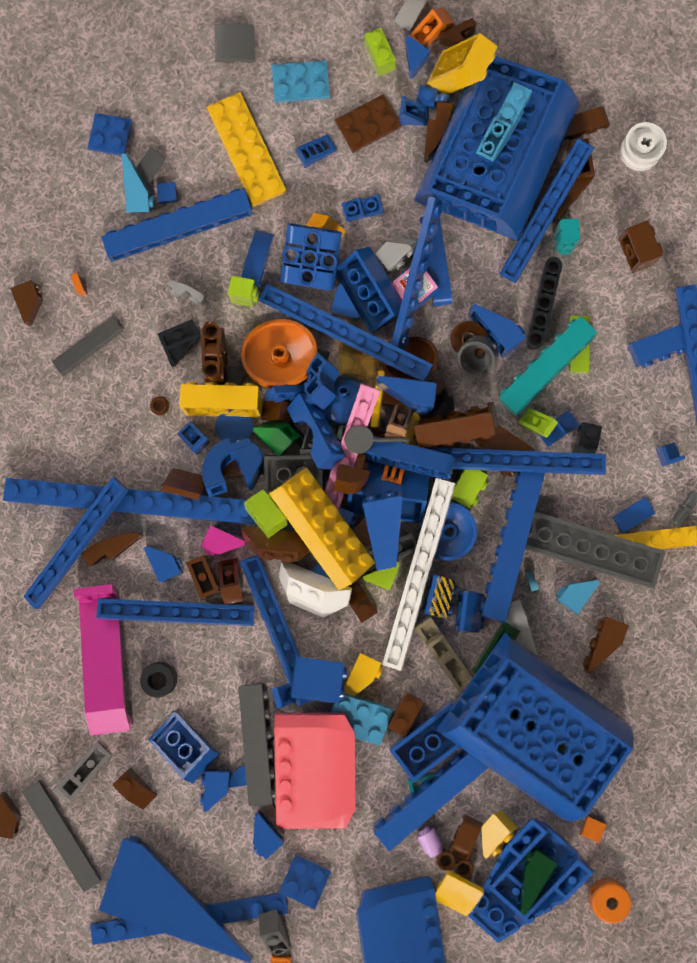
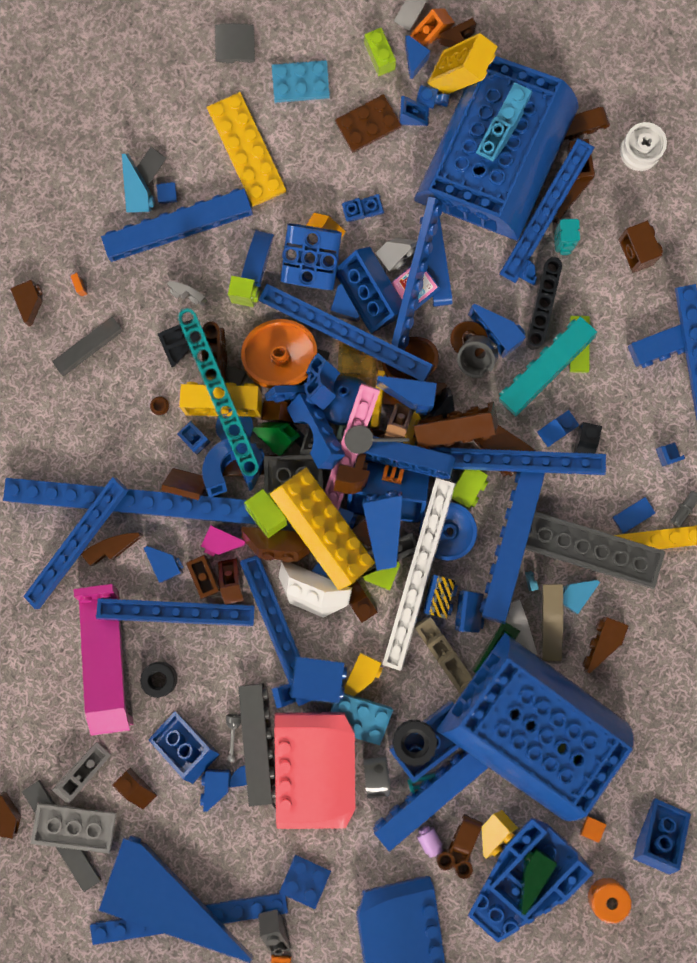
blue plate [88,113,132,156] -> none
blue slope [253,810,285,860] -> none
blue slope [295,134,337,168] -> none
reddish brown brick [387,691,424,737] -> none
reddish brown slope [424,102,453,162] -> none
yellow slope [435,870,484,916] -> none
lime plate [518,408,558,438] -> none
none -> light grey tile [30,803,117,854]
none -> teal beam [178,308,258,476]
none -> hinge [226,714,241,762]
none -> dark grey piece [363,756,391,799]
none -> black tyre [392,720,437,766]
none -> blue tile [517,260,537,285]
none -> dark tan slope [541,584,563,661]
none -> blue slope [633,798,691,875]

